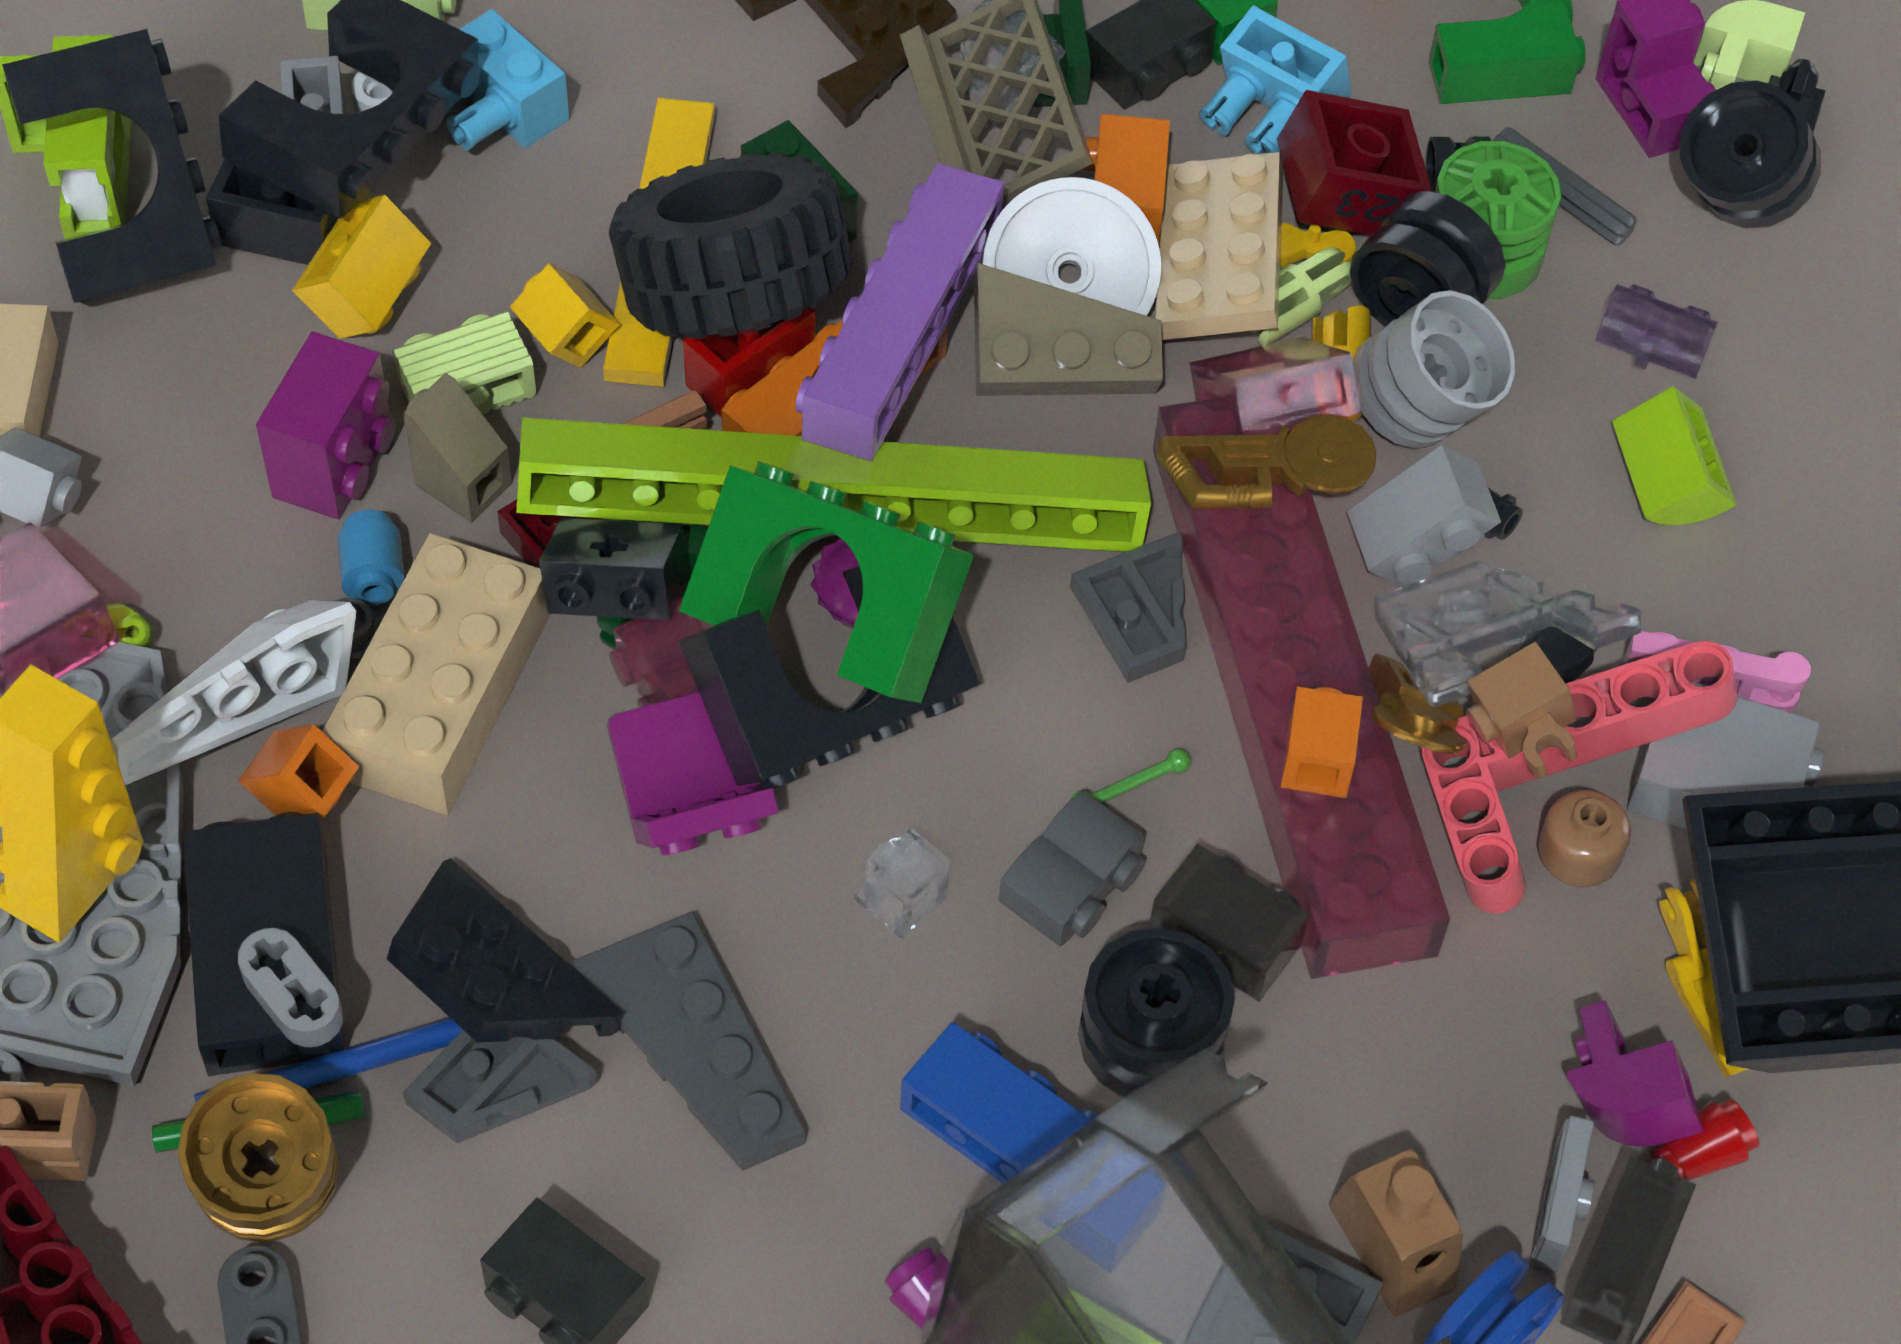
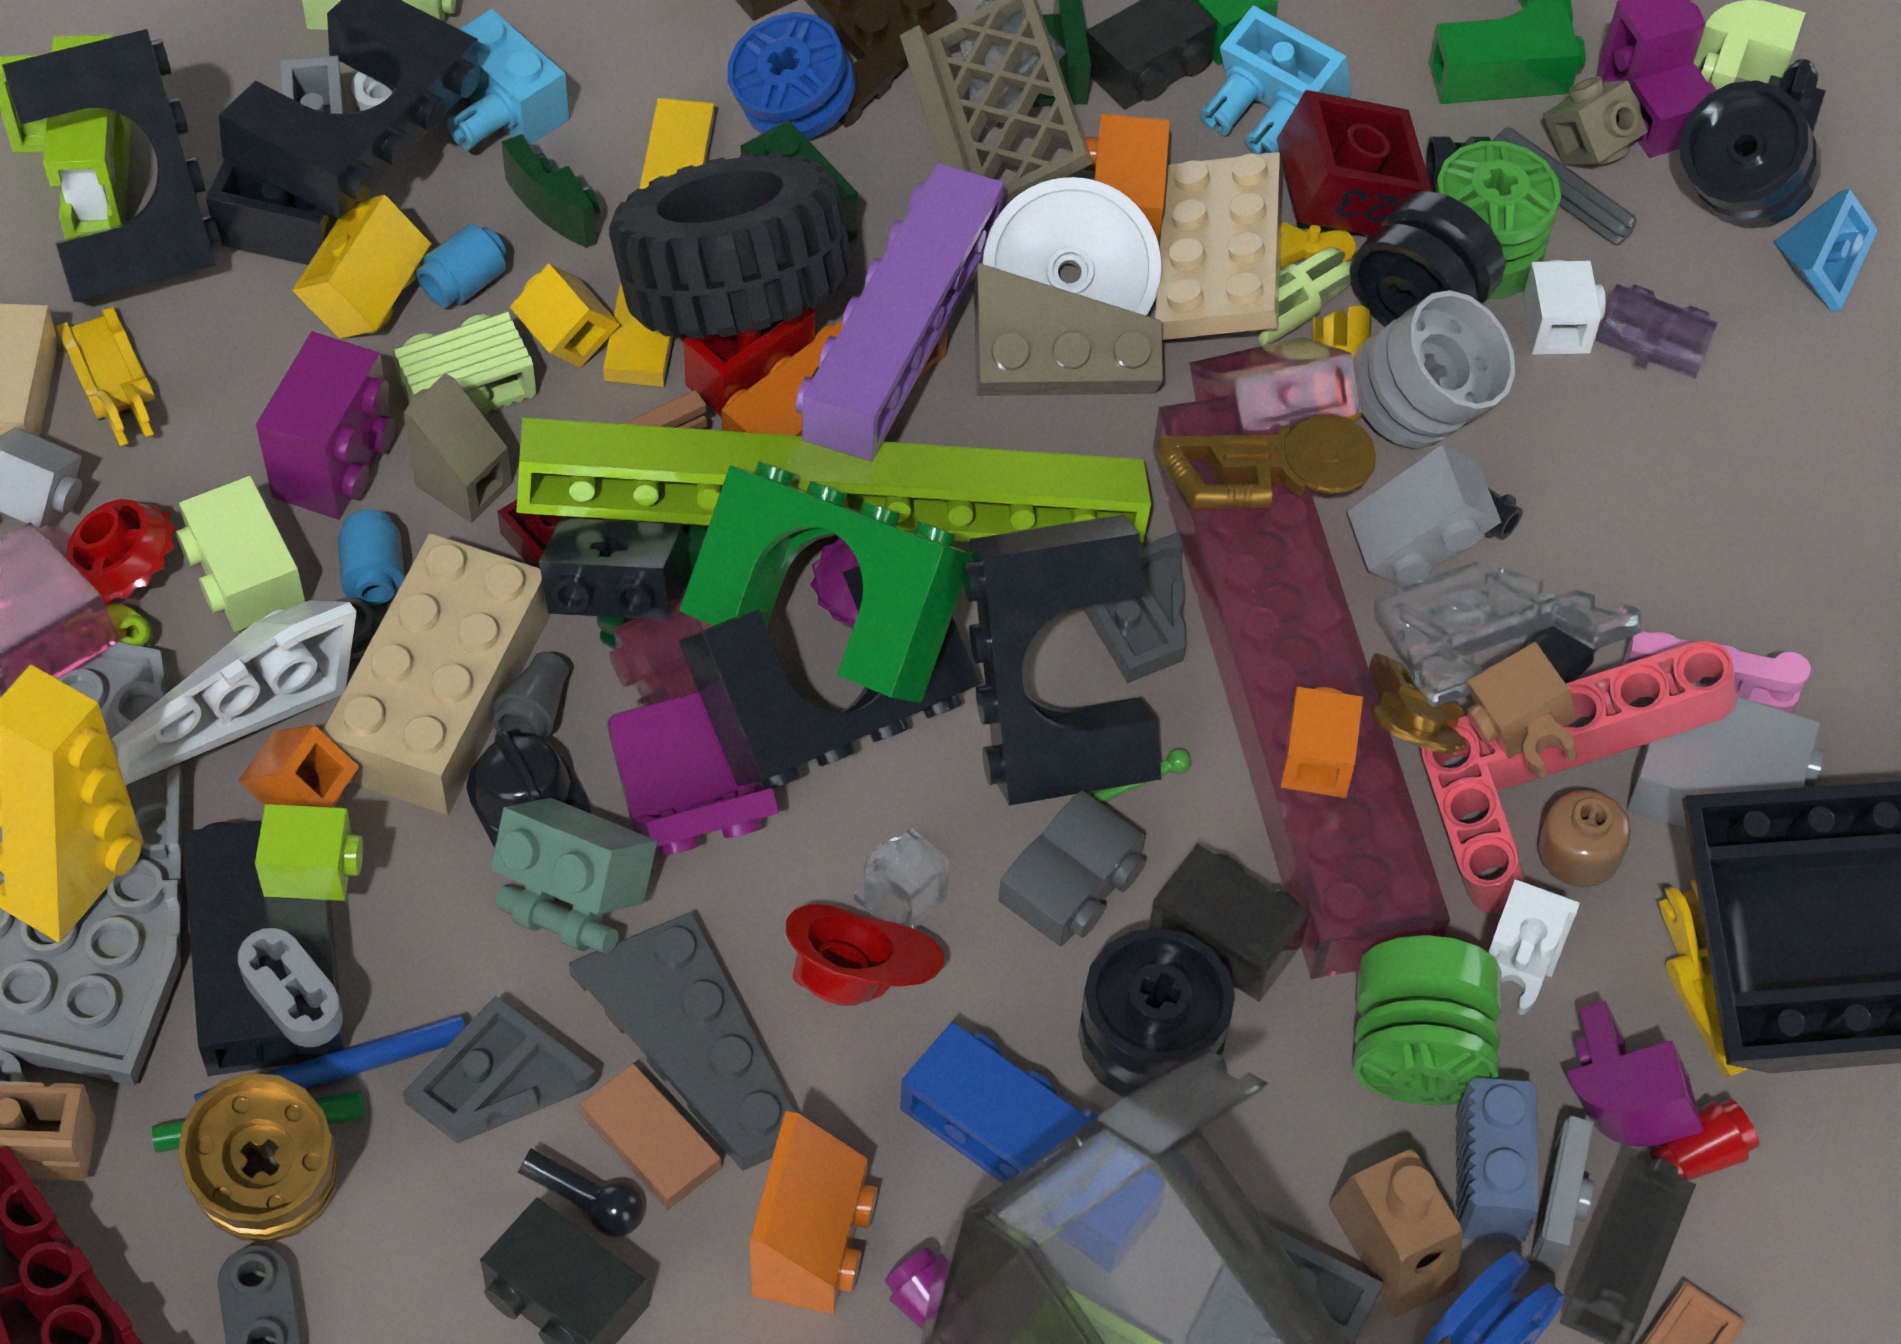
black wing [386,858,624,1043] -> none
lime brick [1612,386,1737,525] -> none
none -> yellow arm [56,306,155,446]
none -> red piece [66,499,176,605]
none -> yellowish green brick [176,476,305,632]
none -> lime brick [255,804,363,901]
none -> dark azure brick [416,224,507,308]
none -> black piece [466,729,592,848]
none -> sand green brick [491,798,658,954]
none -> dark grey cone [493,652,569,739]
none -> dark green slope [501,133,601,248]
none -> black bar [517,1148,645,1237]
none -> nougat tile [579,1063,722,1210]
none -> blue wheel [728,12,856,139]
none -> orange slope [750,1110,878,1314]
none -> red piece [785,904,944,1006]
none -> black arch [962,514,1161,806]
none -> bright green wheel [1353,935,1502,1106]
none -> sand blue brick [1455,1077,1538,1243]
none -> white hinge [1488,879,1580,1015]
none -> white brick [1522,260,1605,355]
none -> dark tan brick [1543,76,1648,165]
none -> dark azure slope [1773,189,1878,312]

